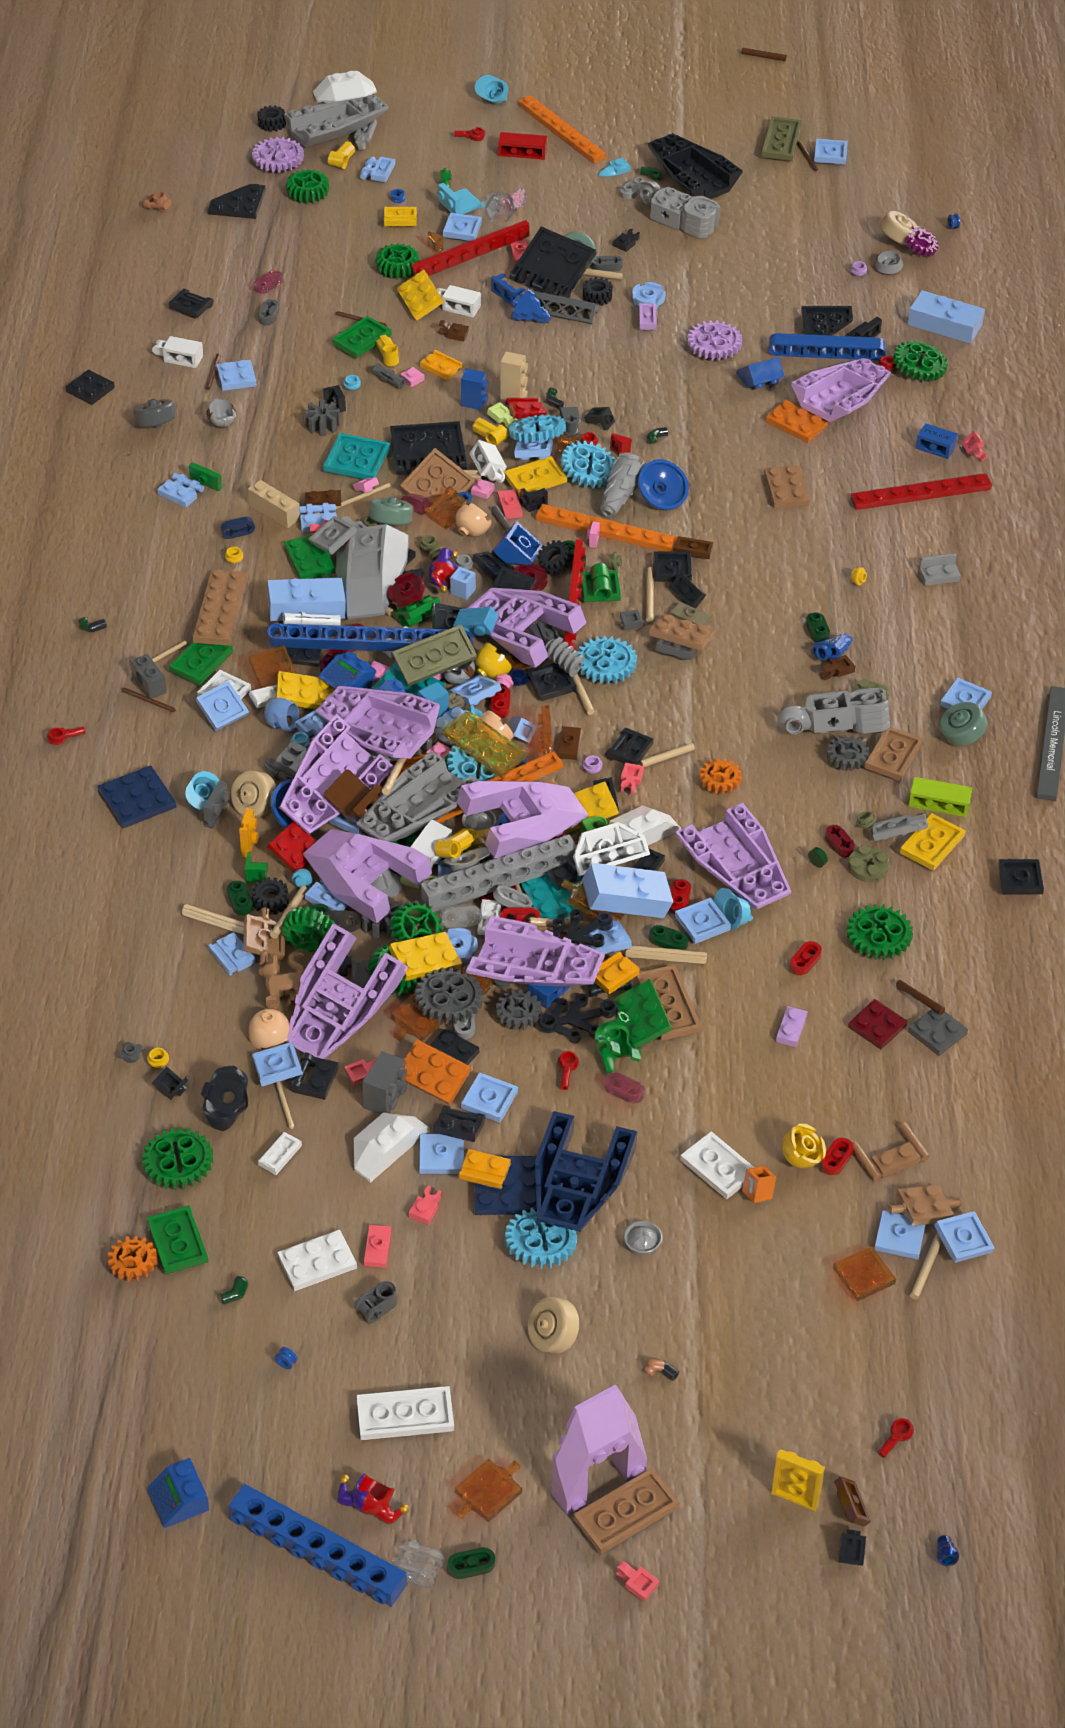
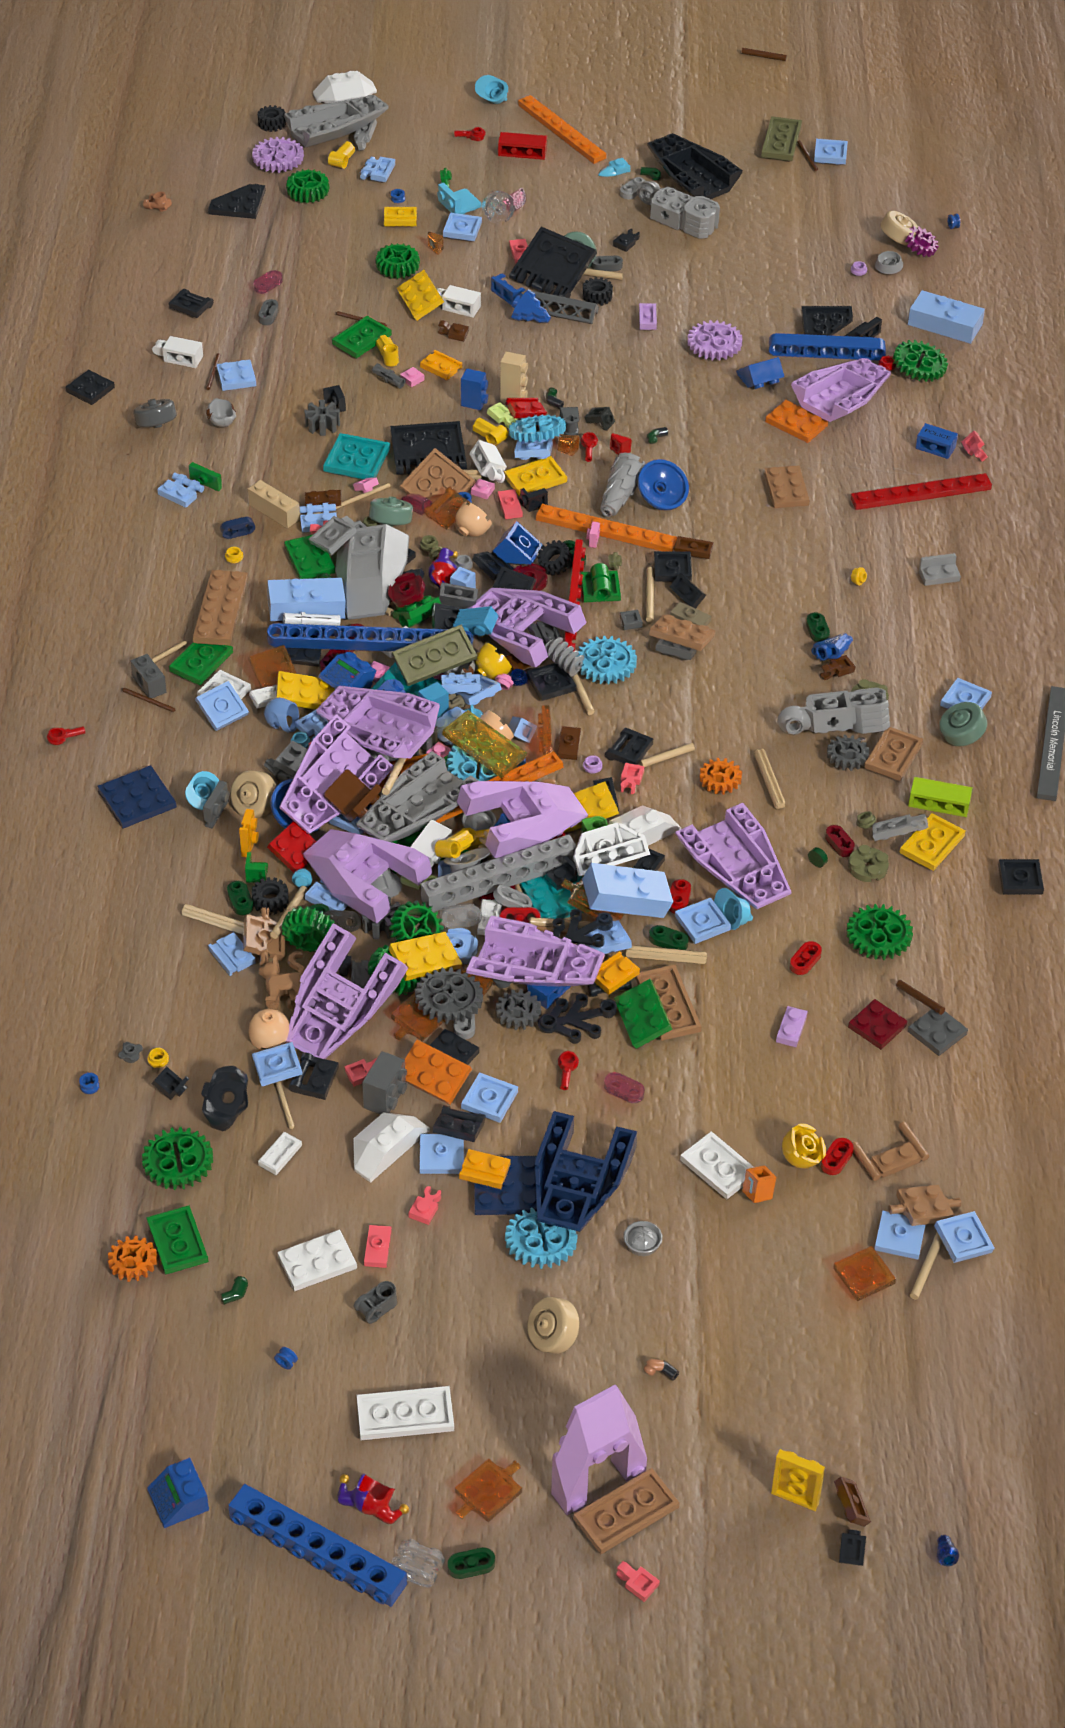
arm [78,617,107,632] -> none
medium azure plate [344,375,361,390] -> none
red plate [411,220,530,277] -> none
red plate [491,686,511,719] -> none
flat silver bar [492,506,511,531] -> none
medium azure gear [560,440,615,489] -> none
green piece [594,1012,642,1078] -> none
light blue plate [632,282,666,309] -> none
red plate [877,1418,914,1458] -> none
none -> blue bush [79,1073,99,1094]
none -> flat silver slope [439,583,478,609]
none -> light blue plate [441,672,480,694]
none -> tan axle [755,749,785,809]

